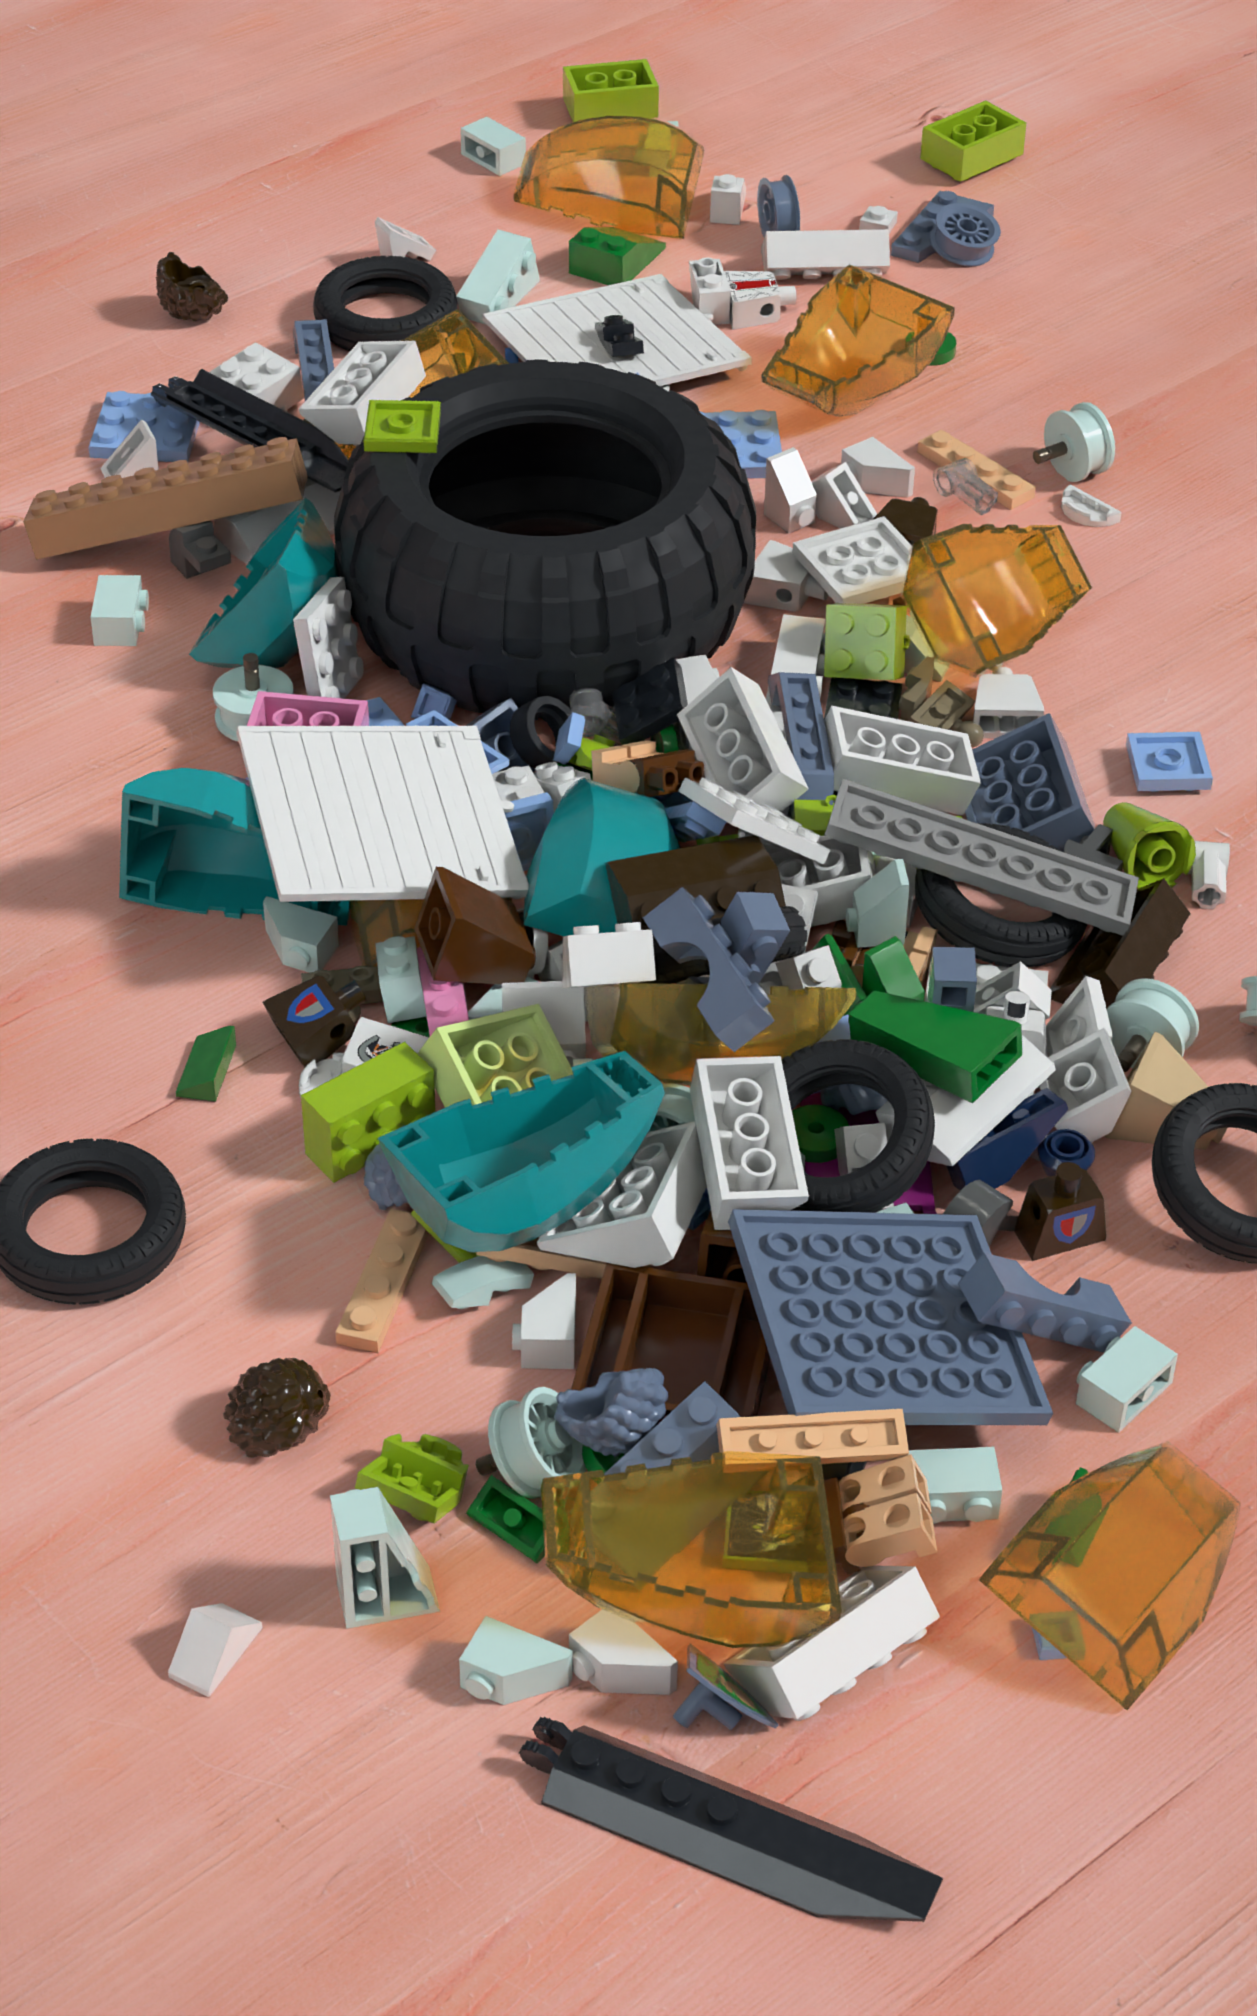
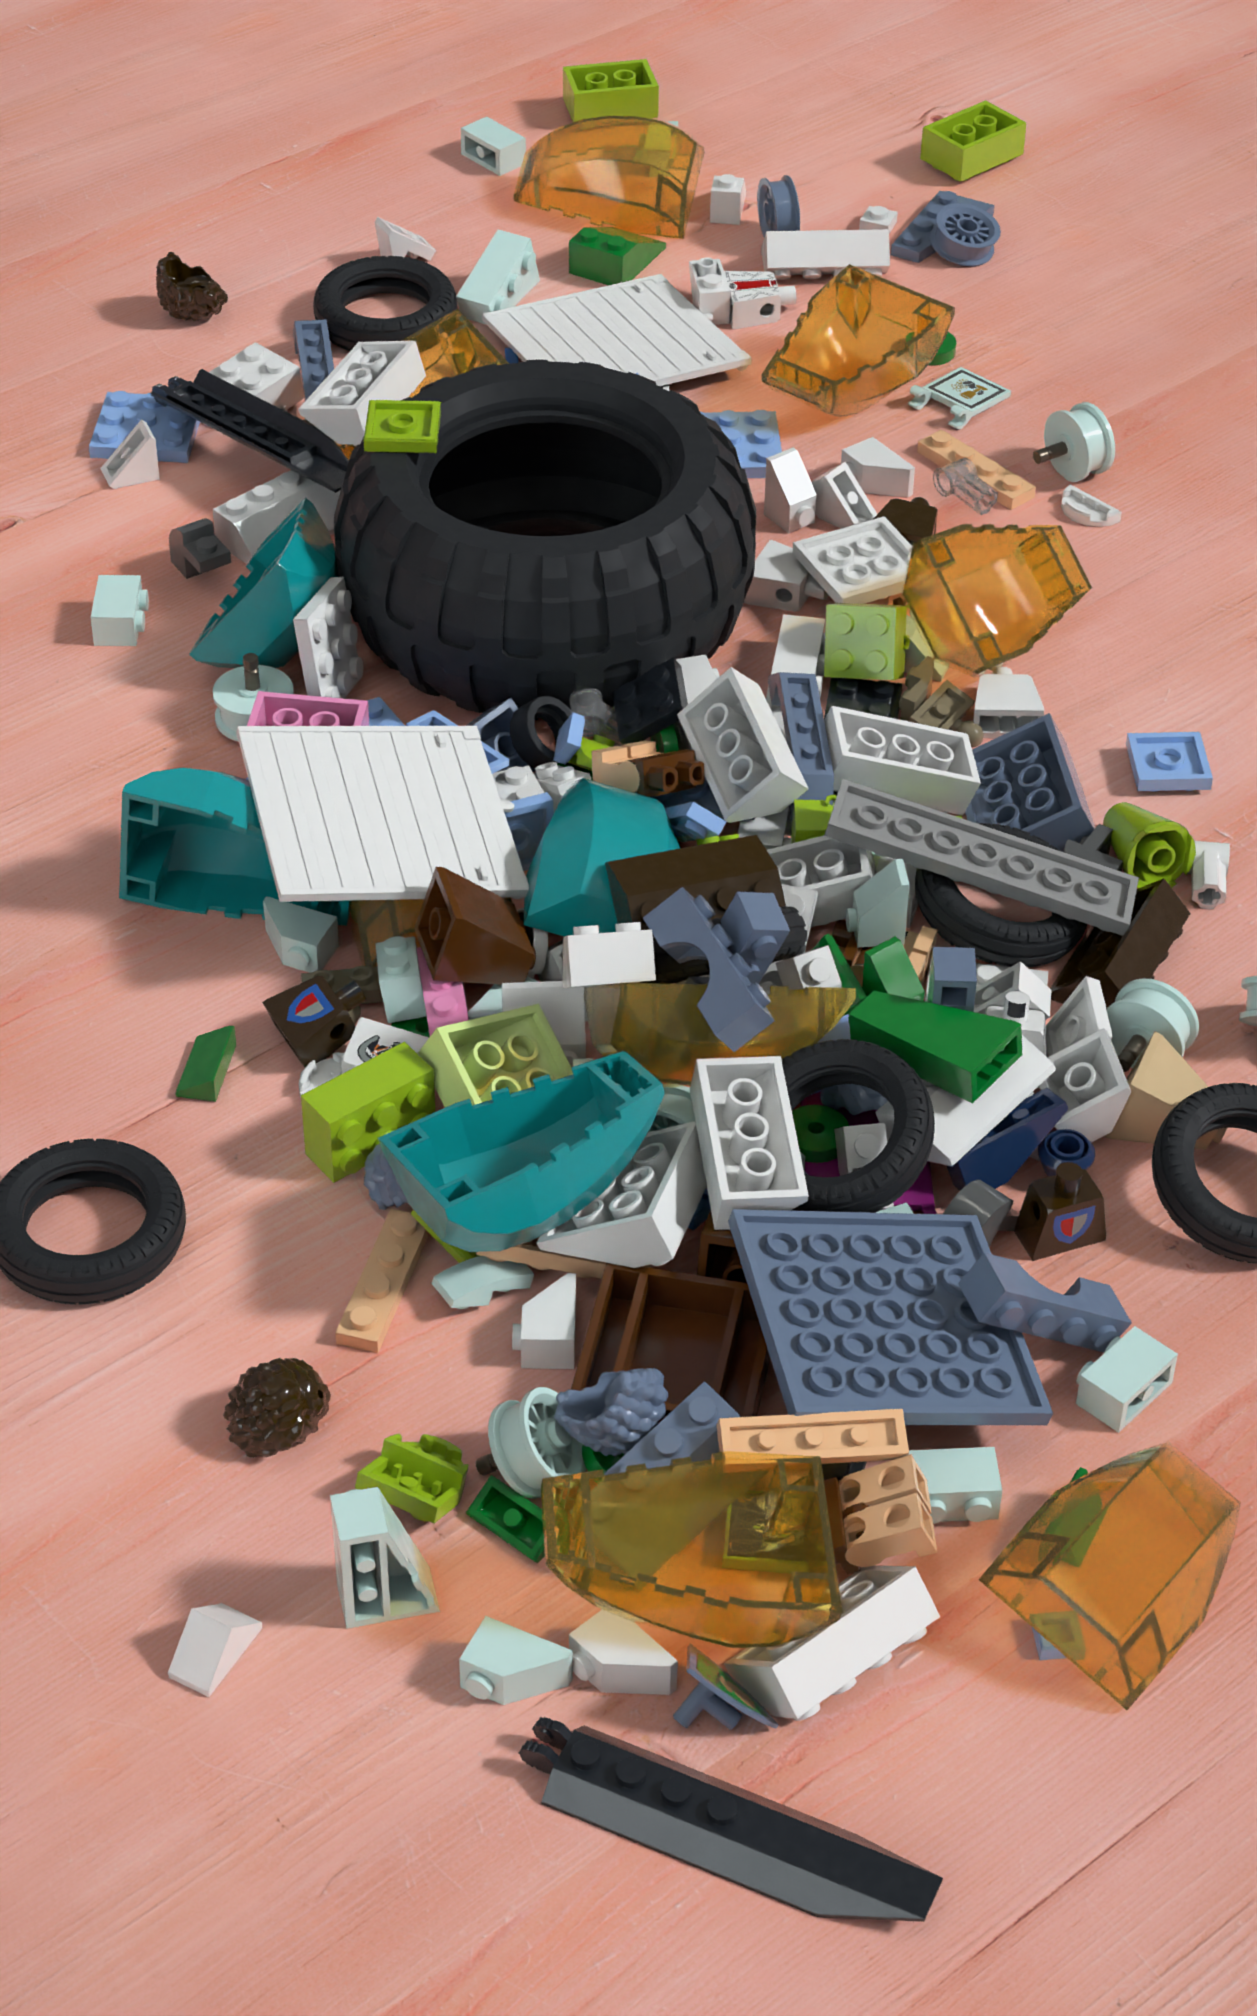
medium nougat brick [23,437,308,560] -> none
light blue tile [411,683,457,720] -> none
black slope [595,315,644,357] -> none
white plate [678,777,830,864] -> none
none -> light aqua flag [908,367,1011,430]

